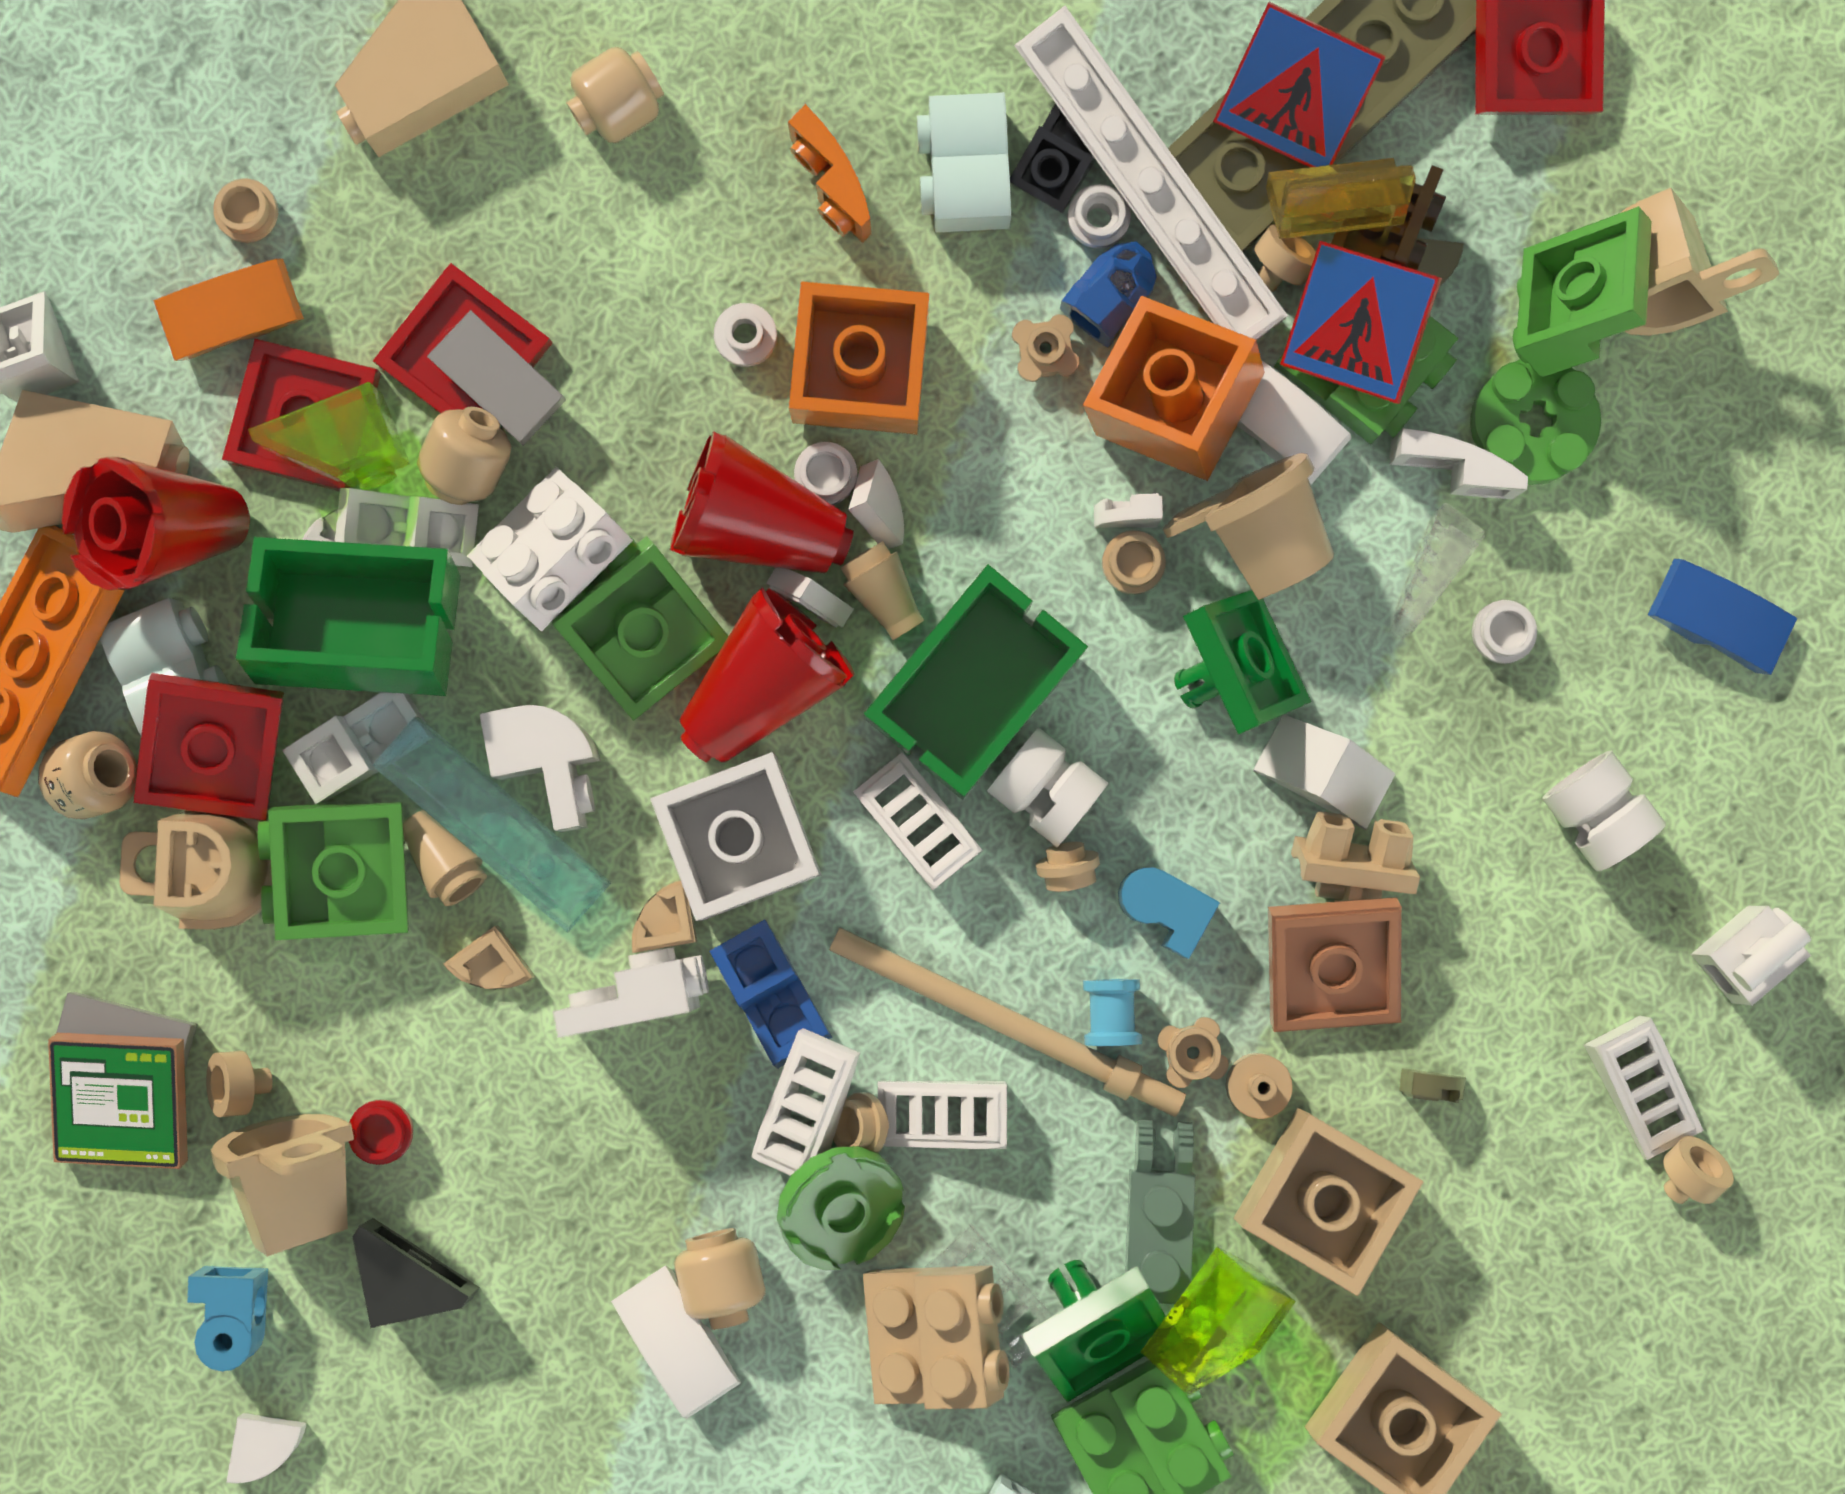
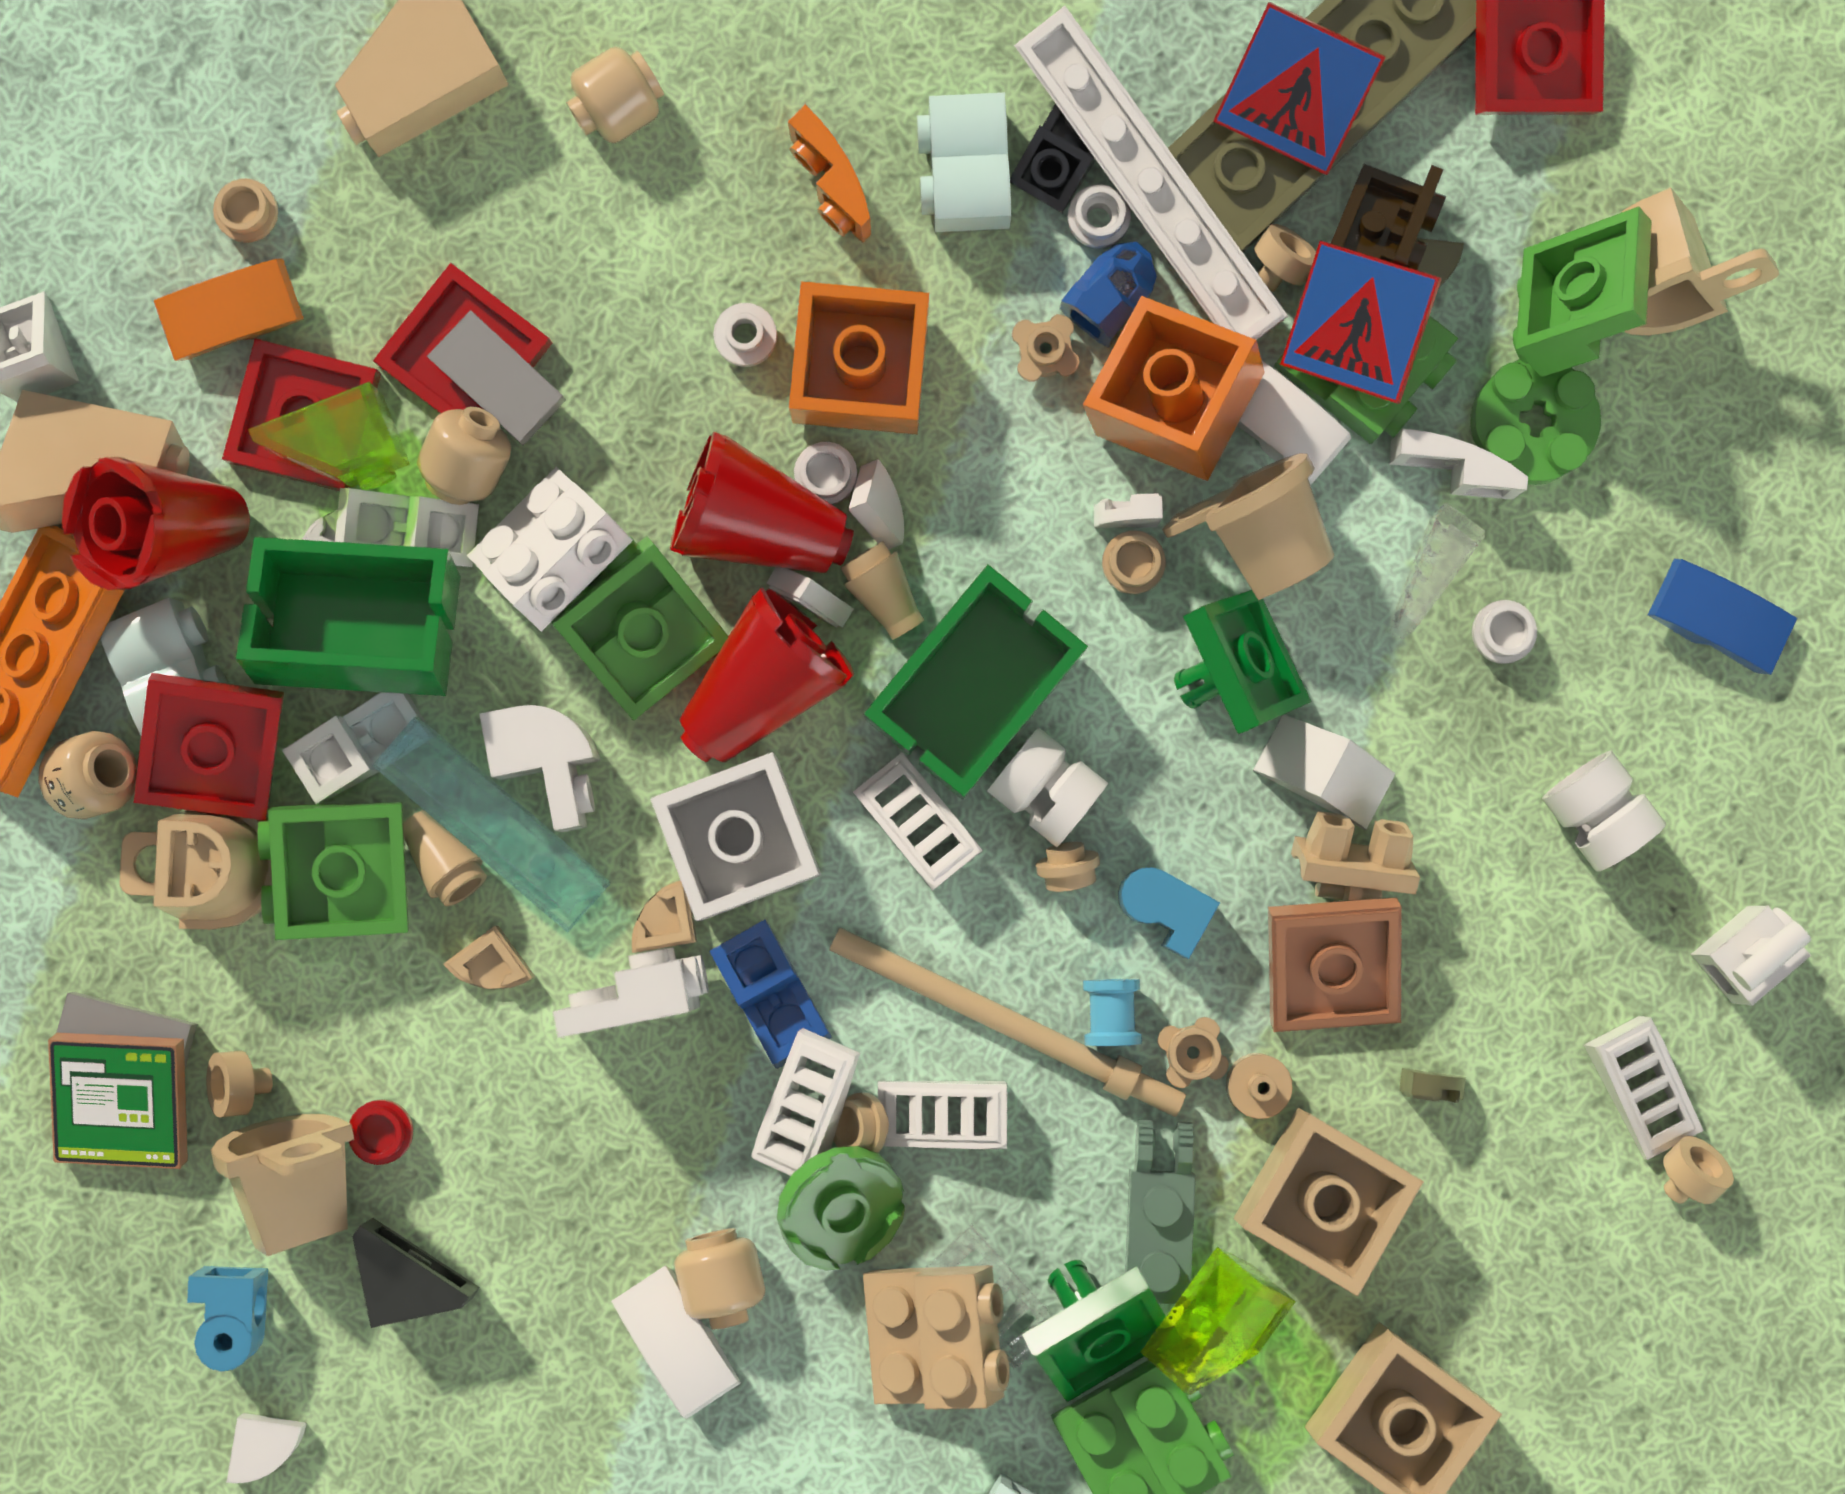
clear yellow panel [1266,158,1416,239] -> none

